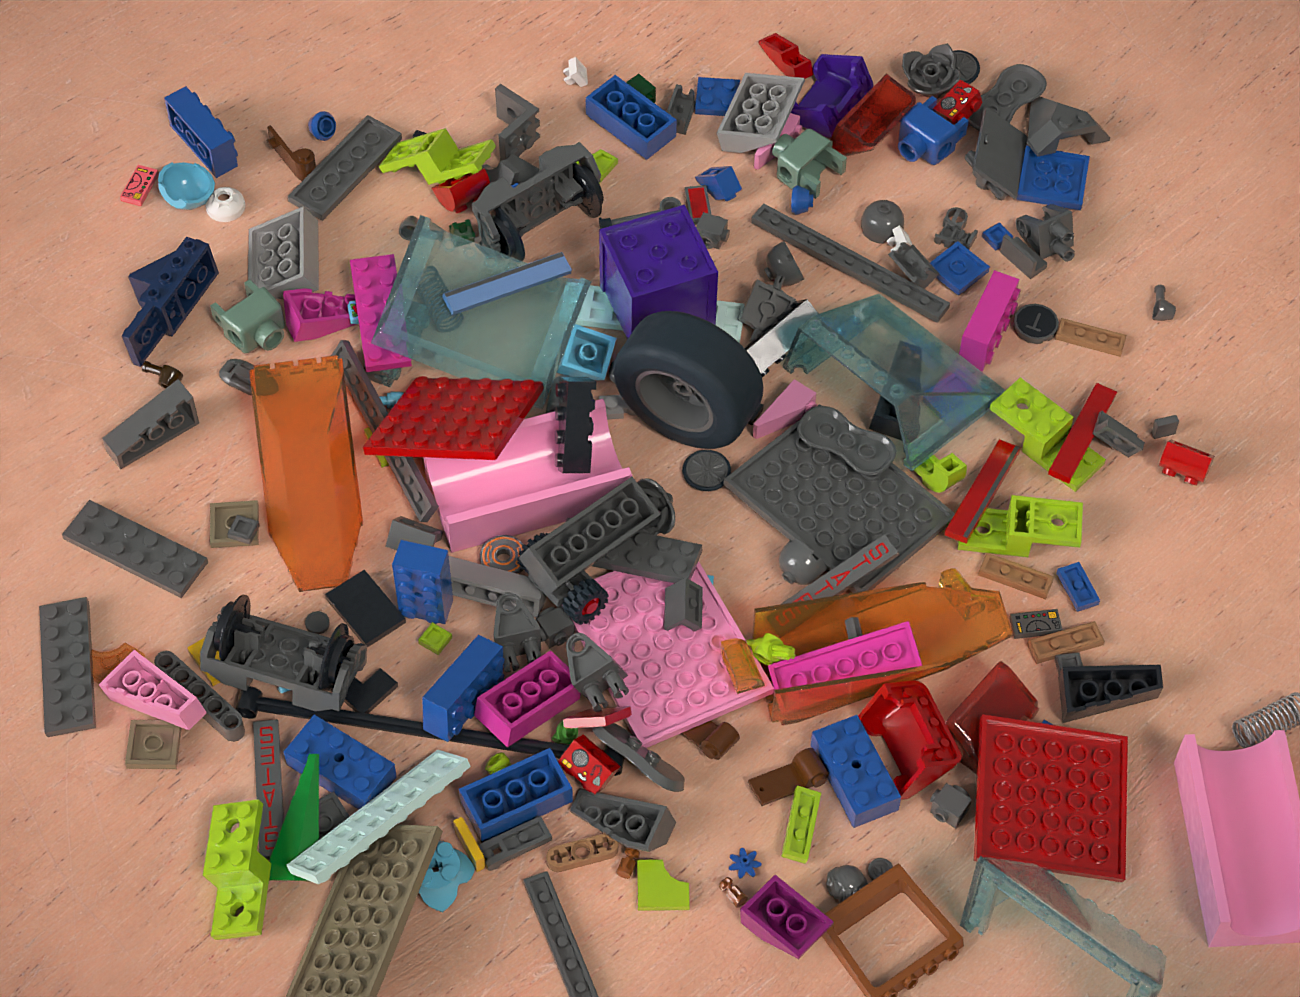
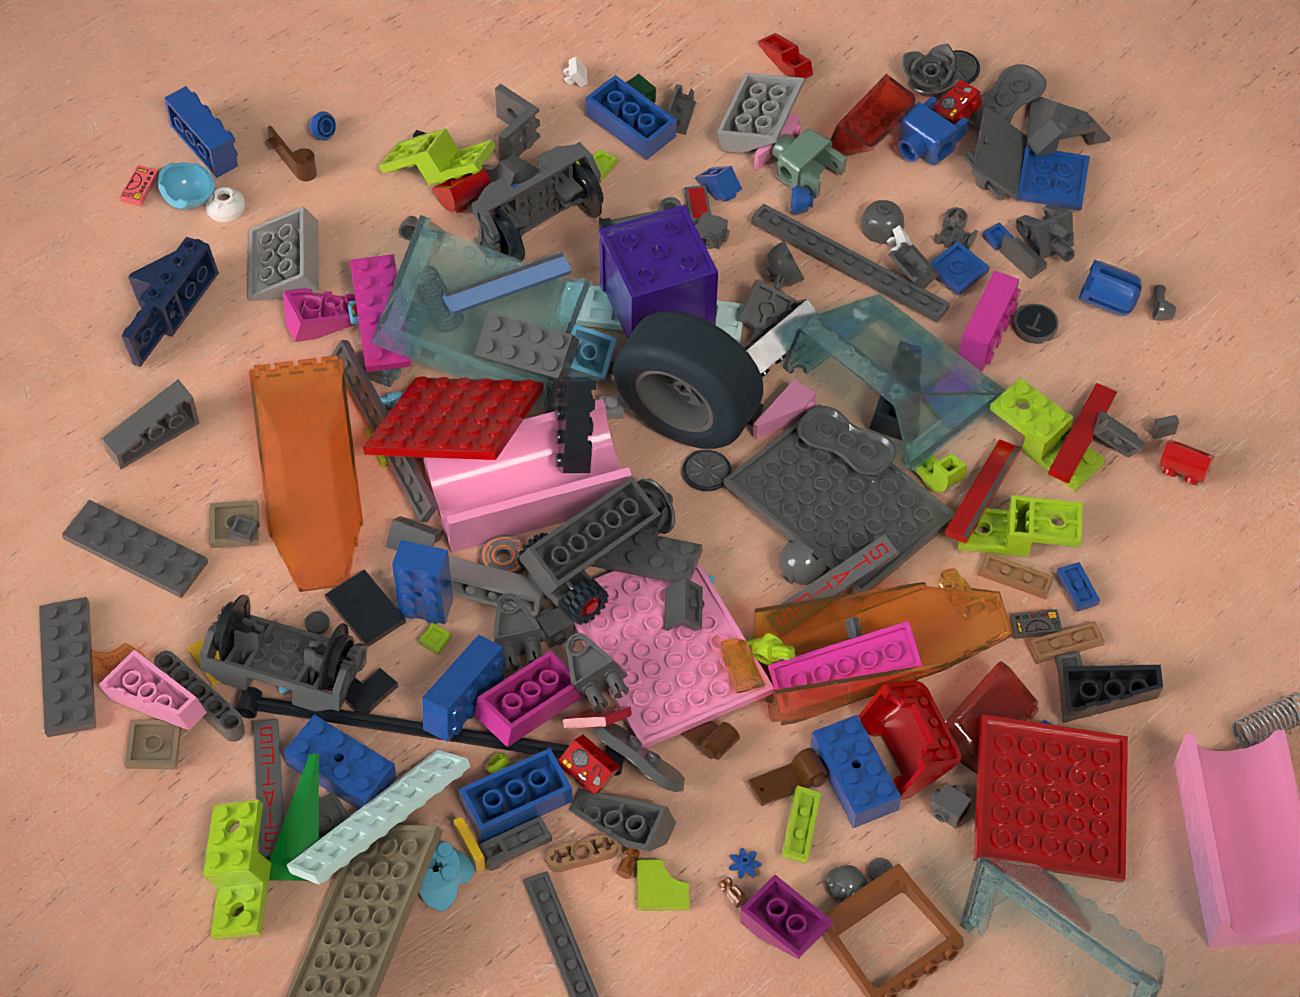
dark brown bar [142,361,183,389] -> none
sand green piece [210,279,285,353] -> none
dark grey piece [219,359,279,397] -> none
dark grey plate [288,115,402,221] -> none
dark green tile [449,219,476,247] -> none
bright green plate [551,720,578,744] -> none
blue plate [695,77,740,116] -> none
dark purple windscreen [791,54,873,140] -> none
medium nougat tile [1055,318,1127,357] -> none
none -> dark grey brick [474,311,580,382]
none -> blue cylinder [1079,260,1142,316]

